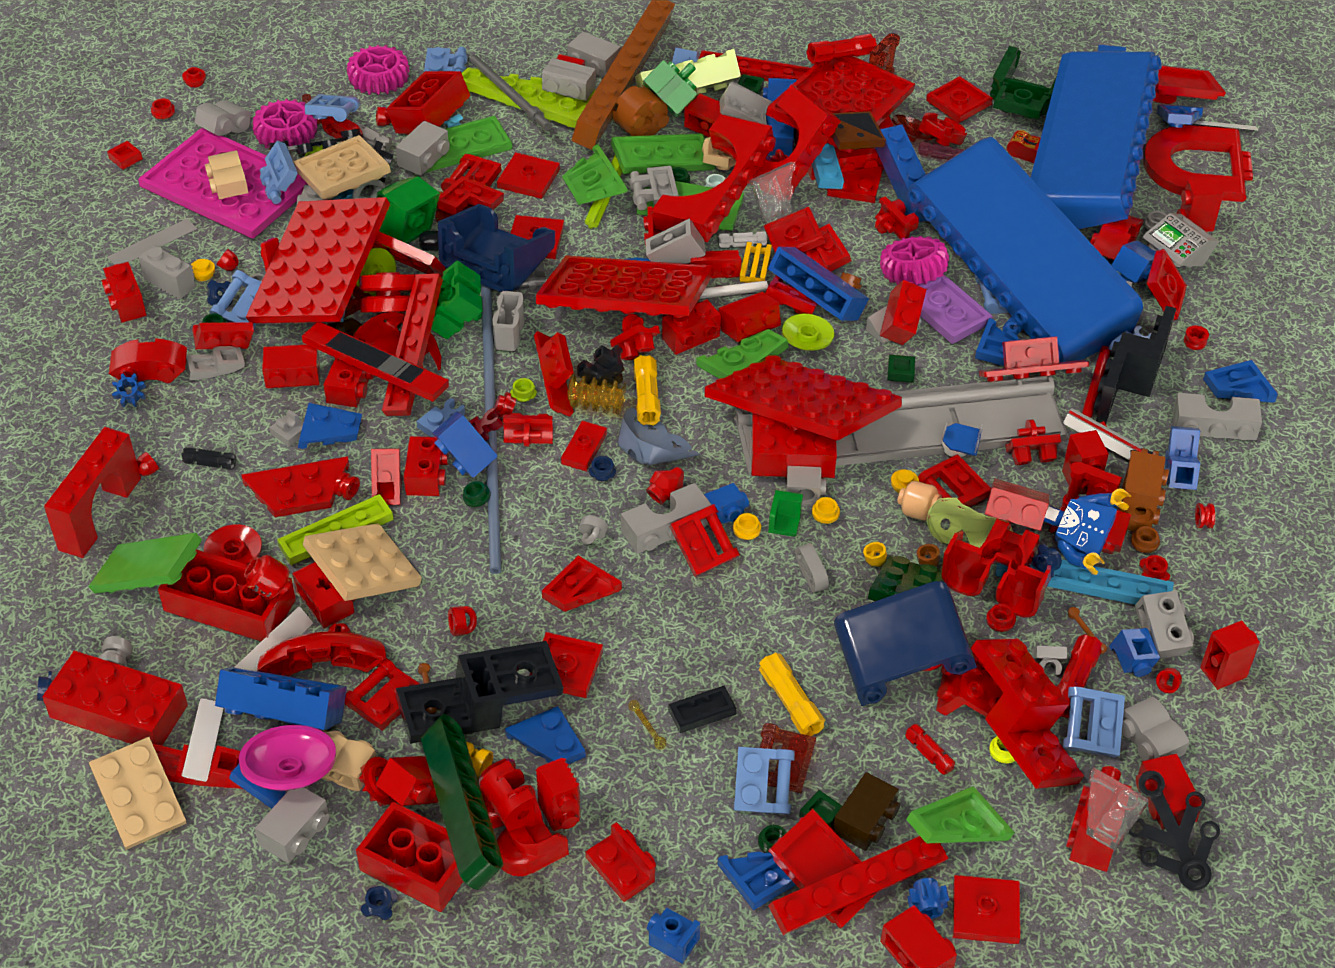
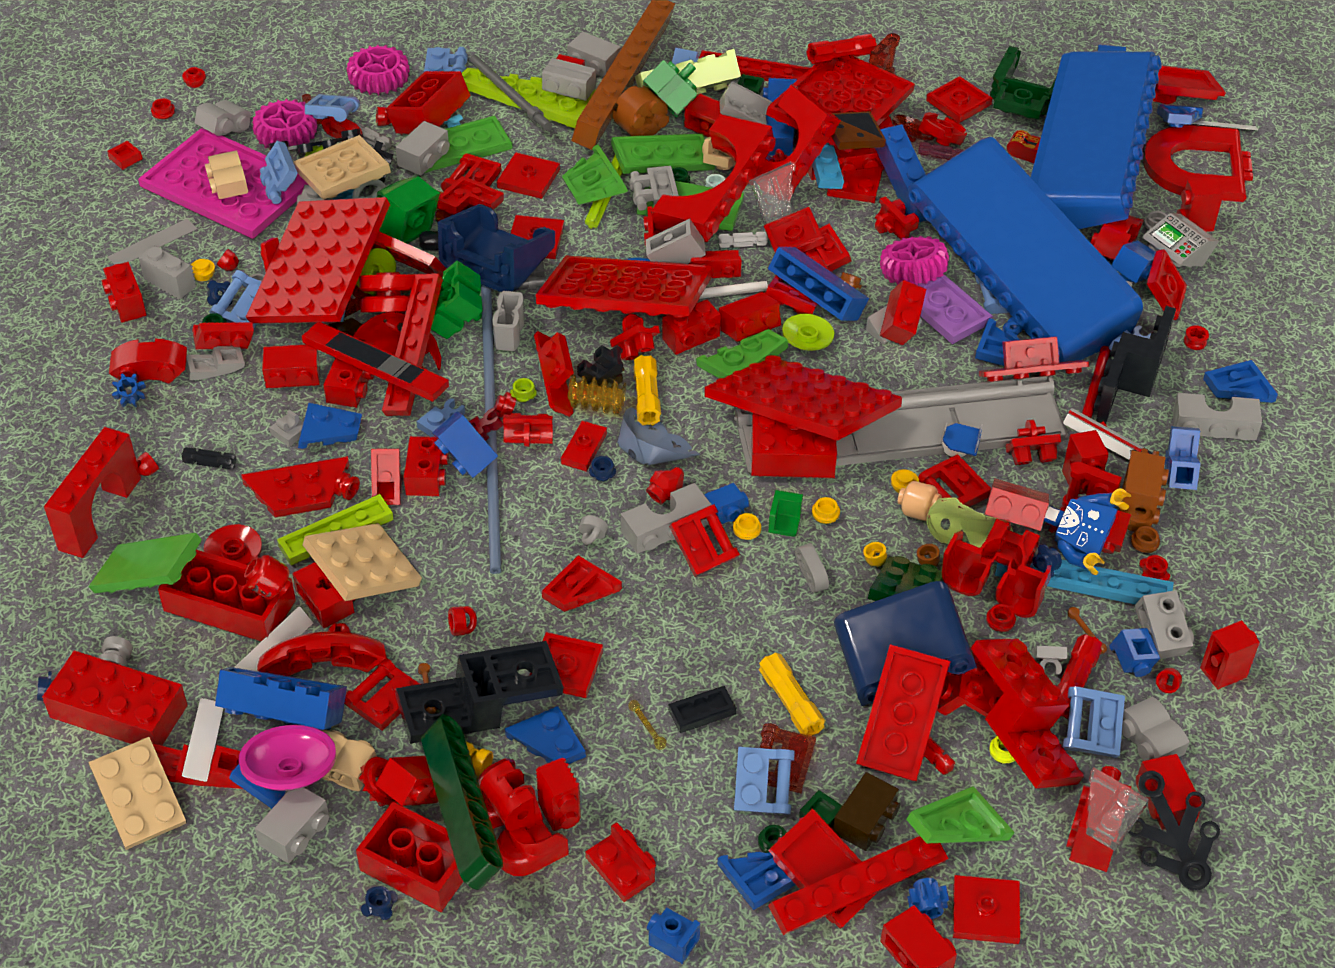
dark green plate [463,481,491,507] -> none
yellow tile [740,242,772,283] -> none
light grey brick [786,466,826,506] -> none
dark green plate [887,354,915,383] -> none
red bush [1195,503,1215,529] -> none
none -> red plate [856,644,951,782]

